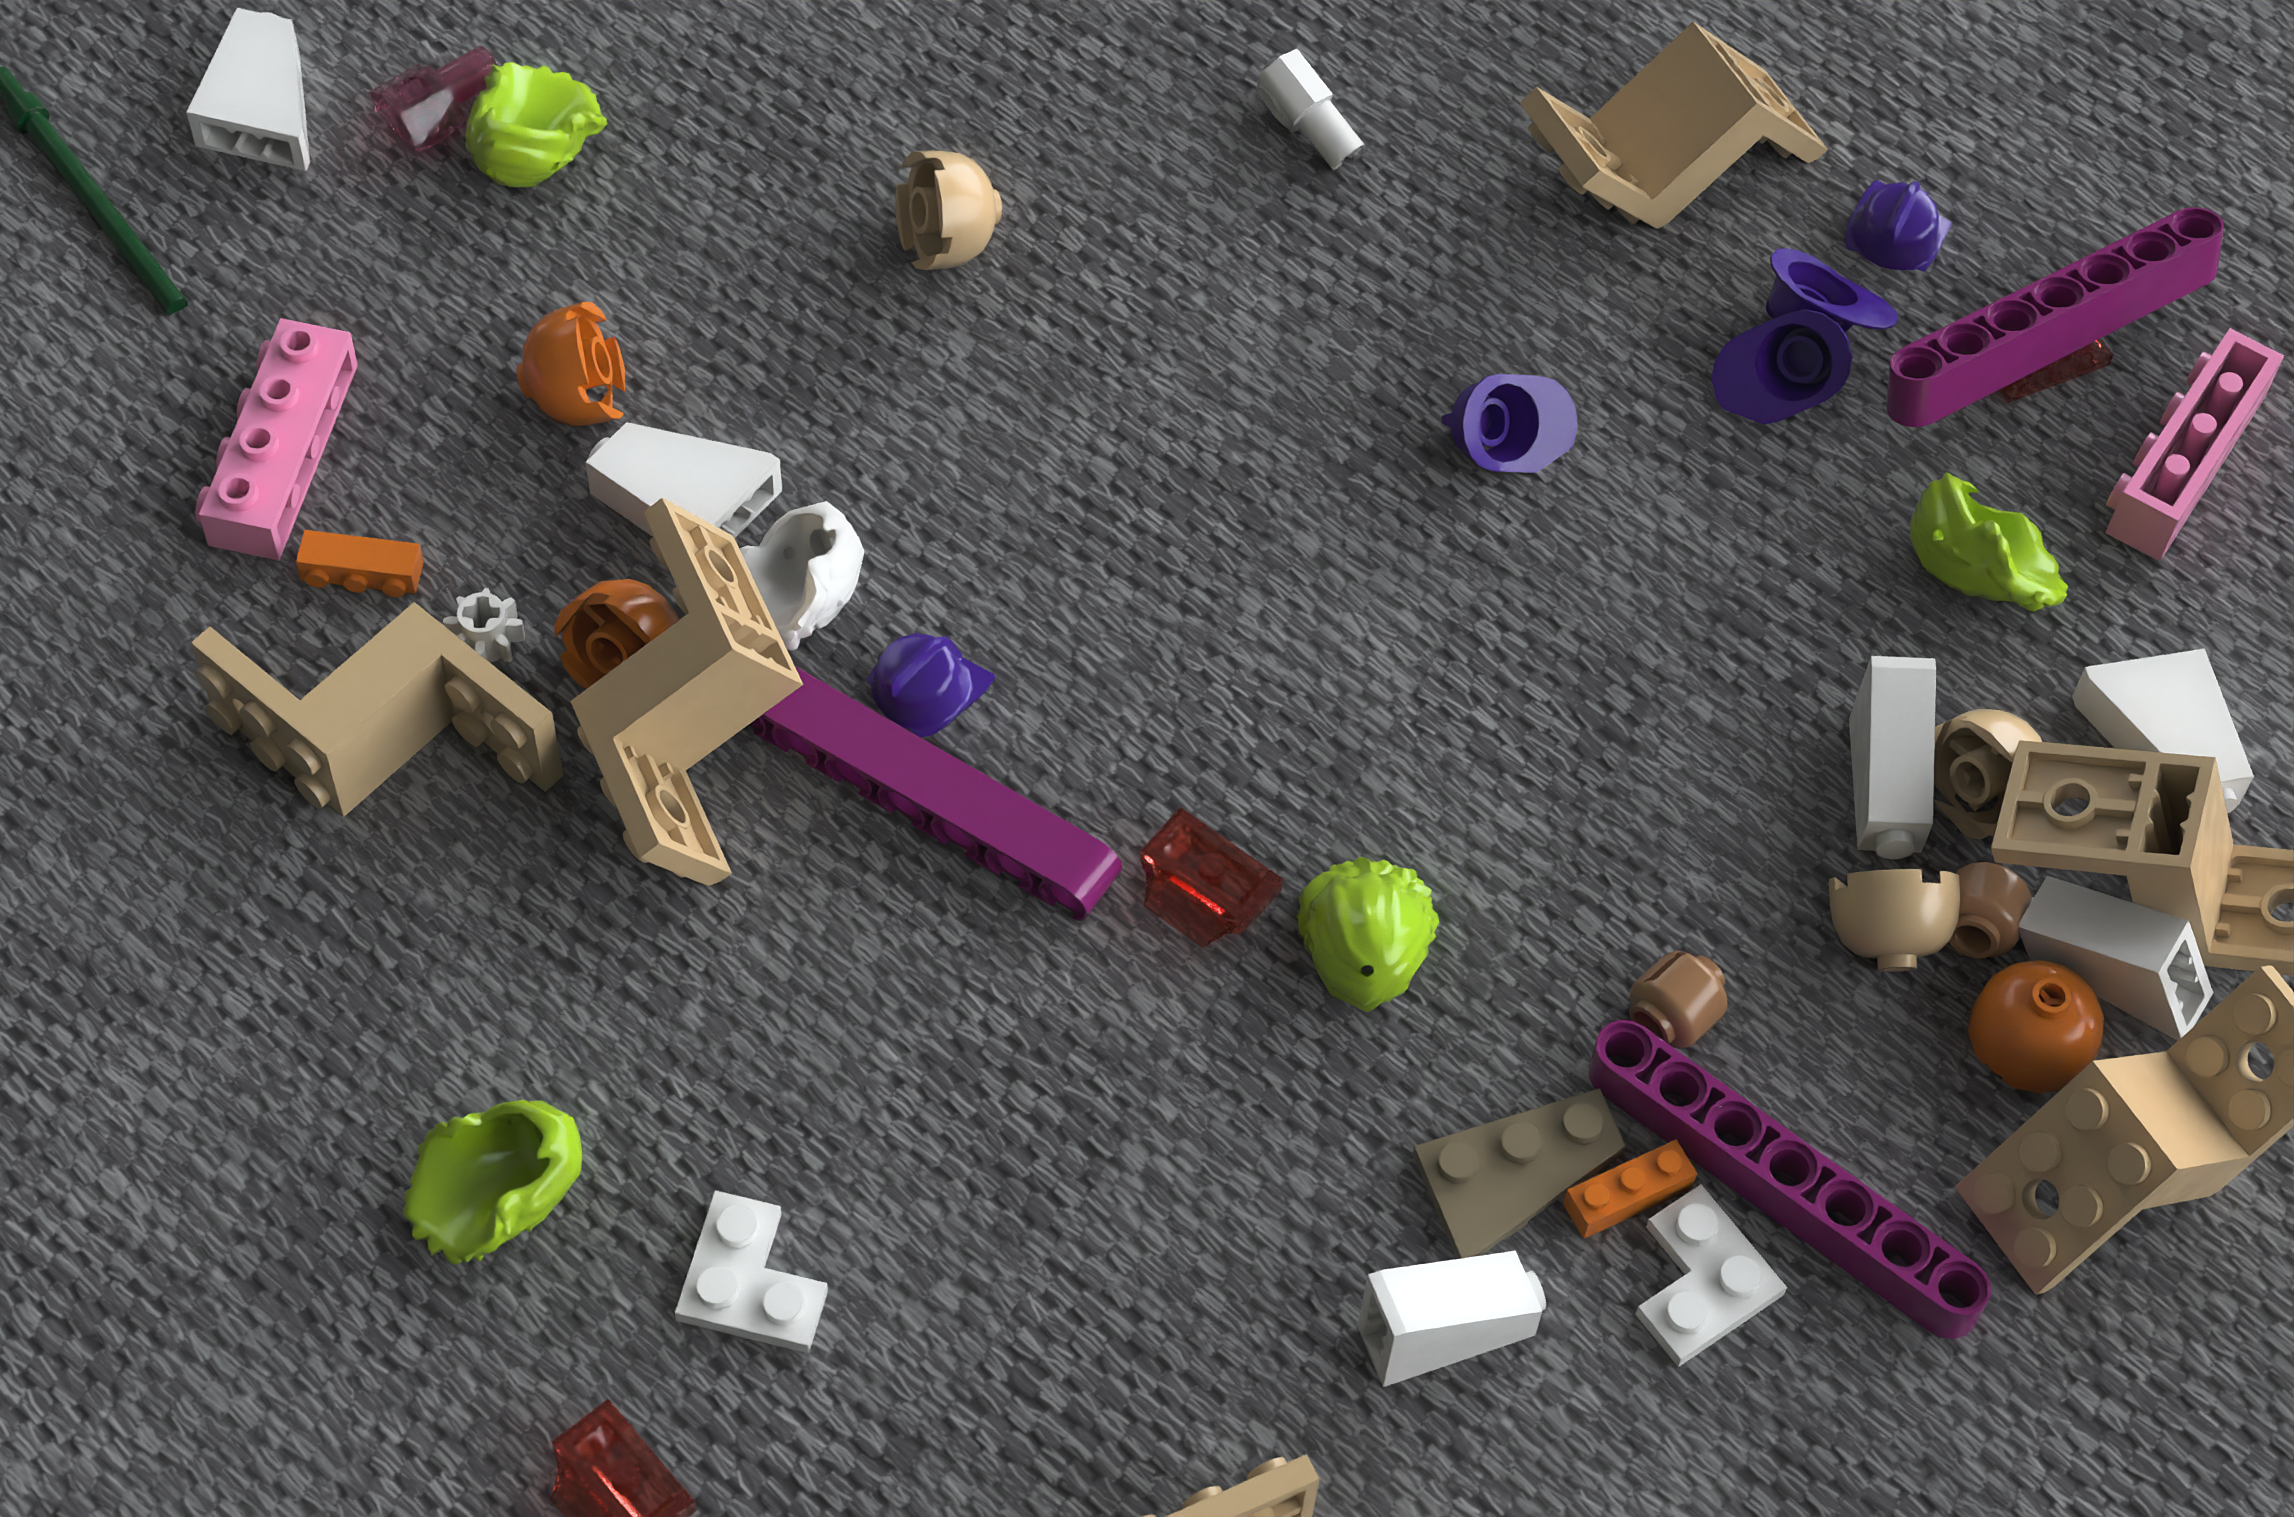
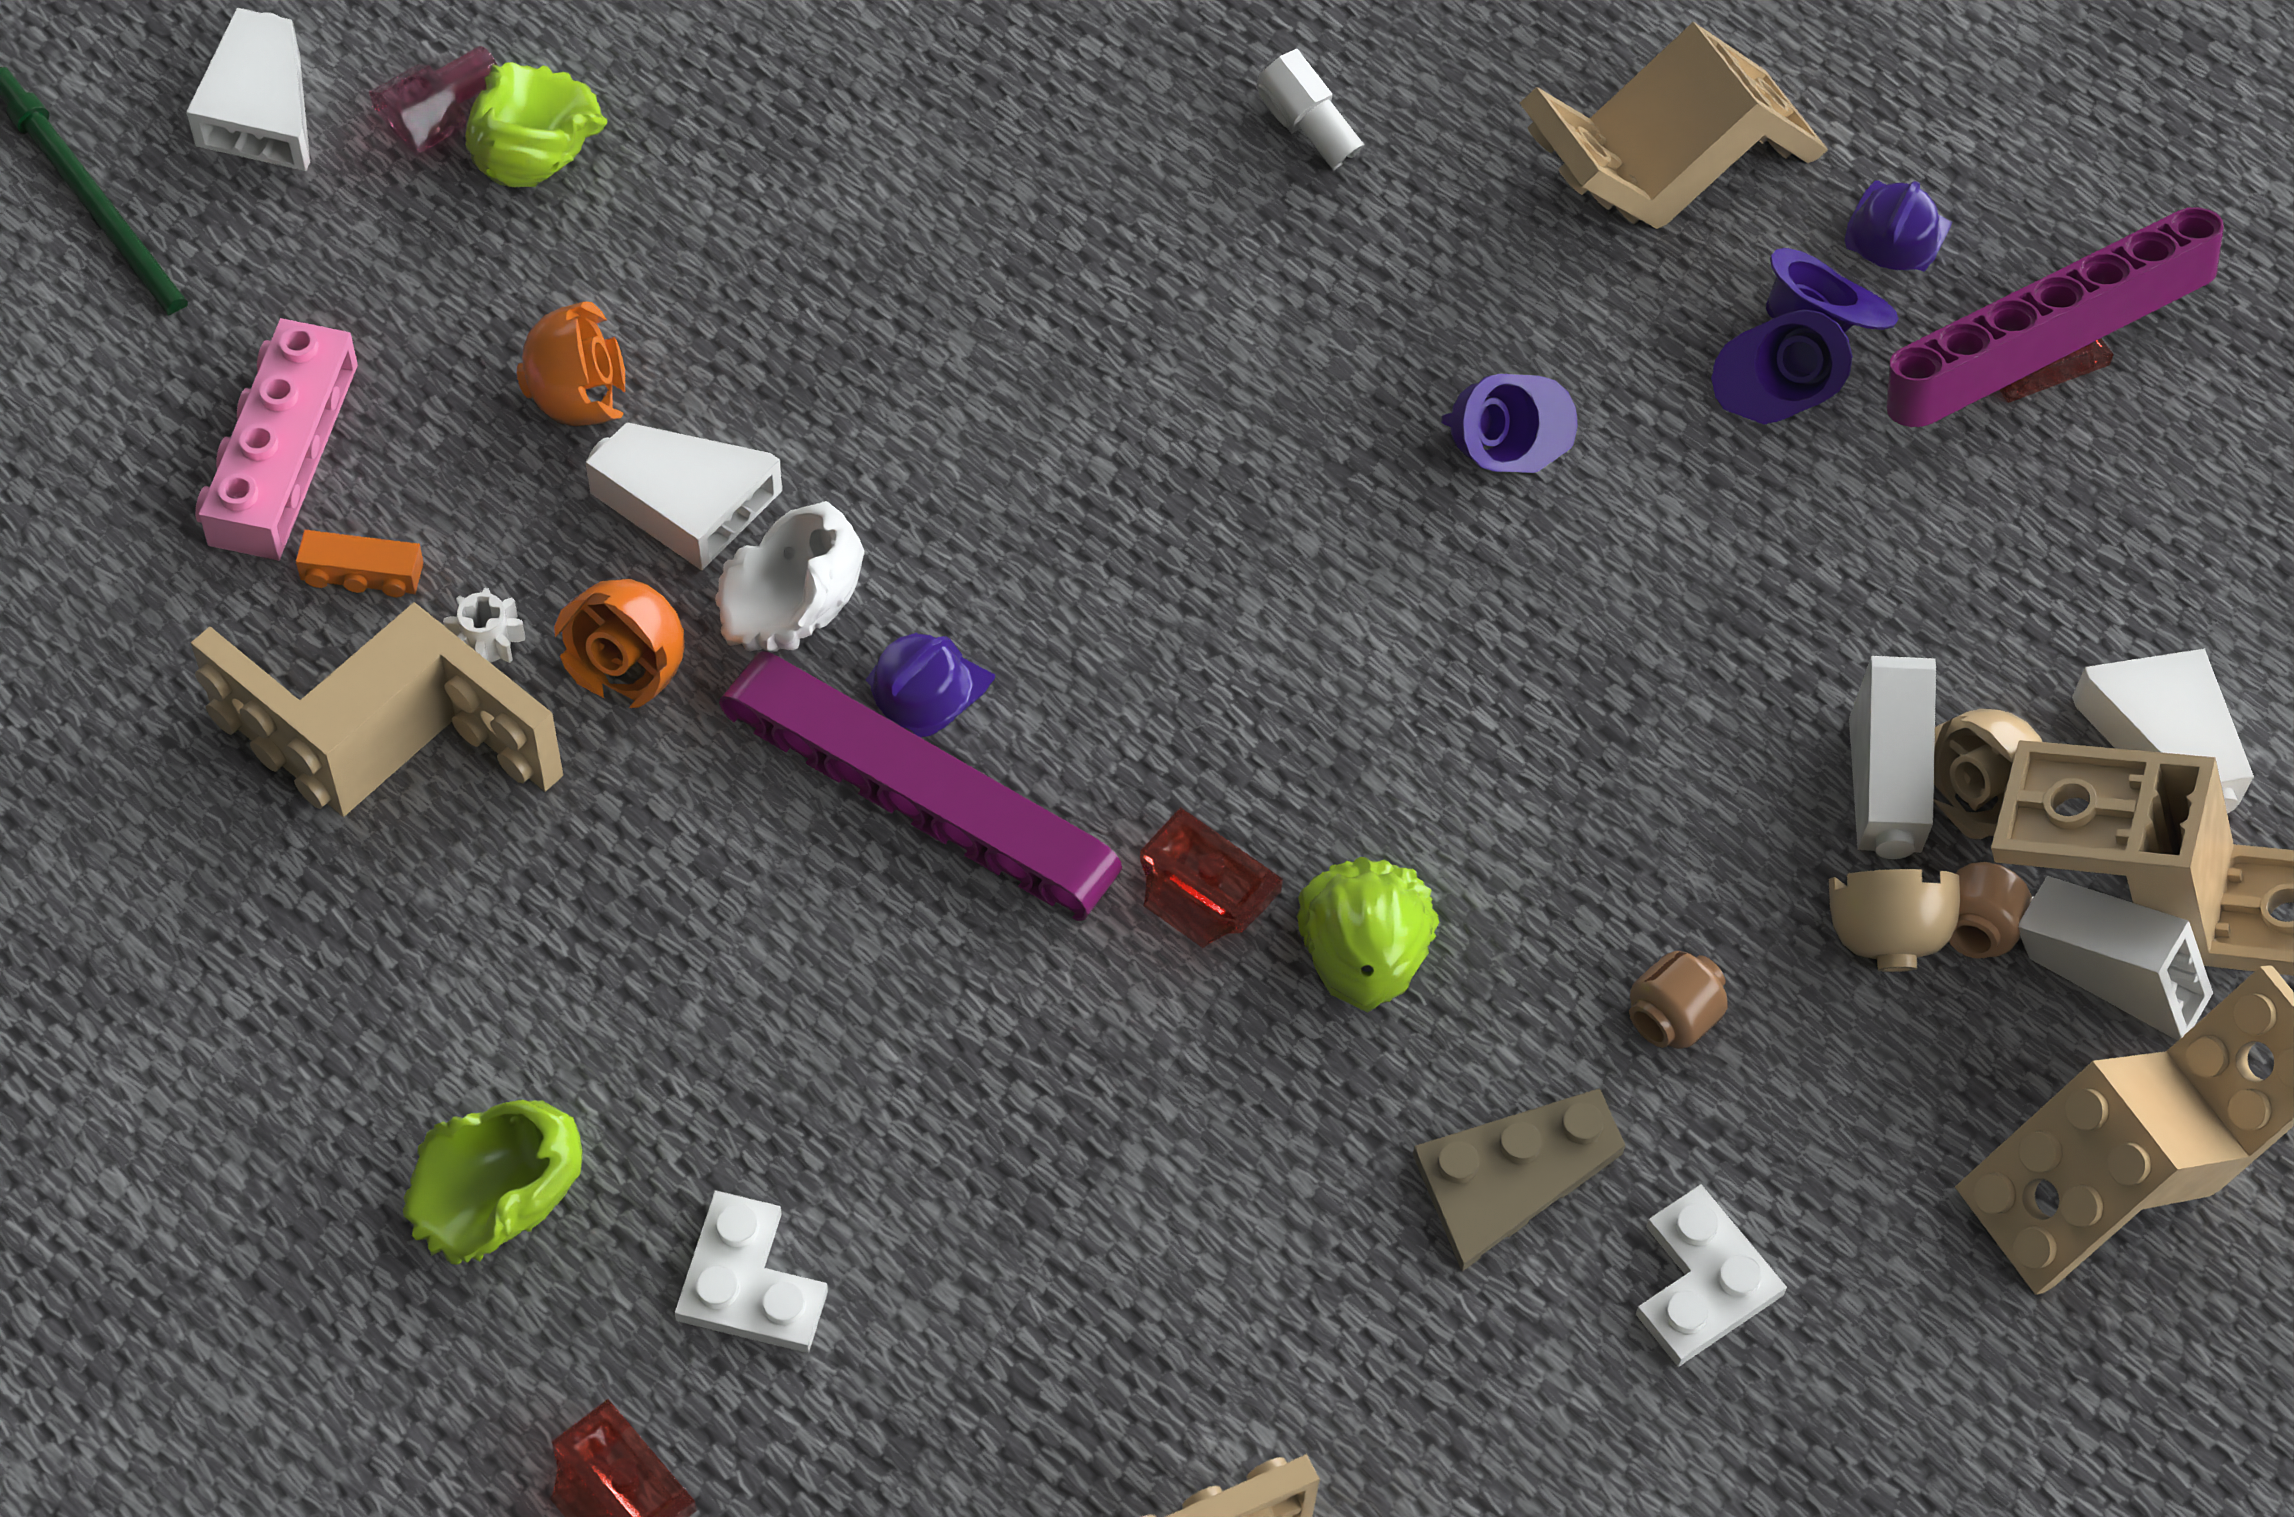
tan bracket [570,498,803,886] -> none
tan cylinder [895,150,1002,270] -> none
white slope [1357,1251,1546,1387] -> none
orange piece [1563,1139,1698,1239] -> none
magenta beam [1589,1020,1991,1339] -> none
lime piece [1910,473,2068,612] -> none
orange cylinder [1968,960,2104,1093] -> none
bright pink brick [2105,328,2284,562] -> none

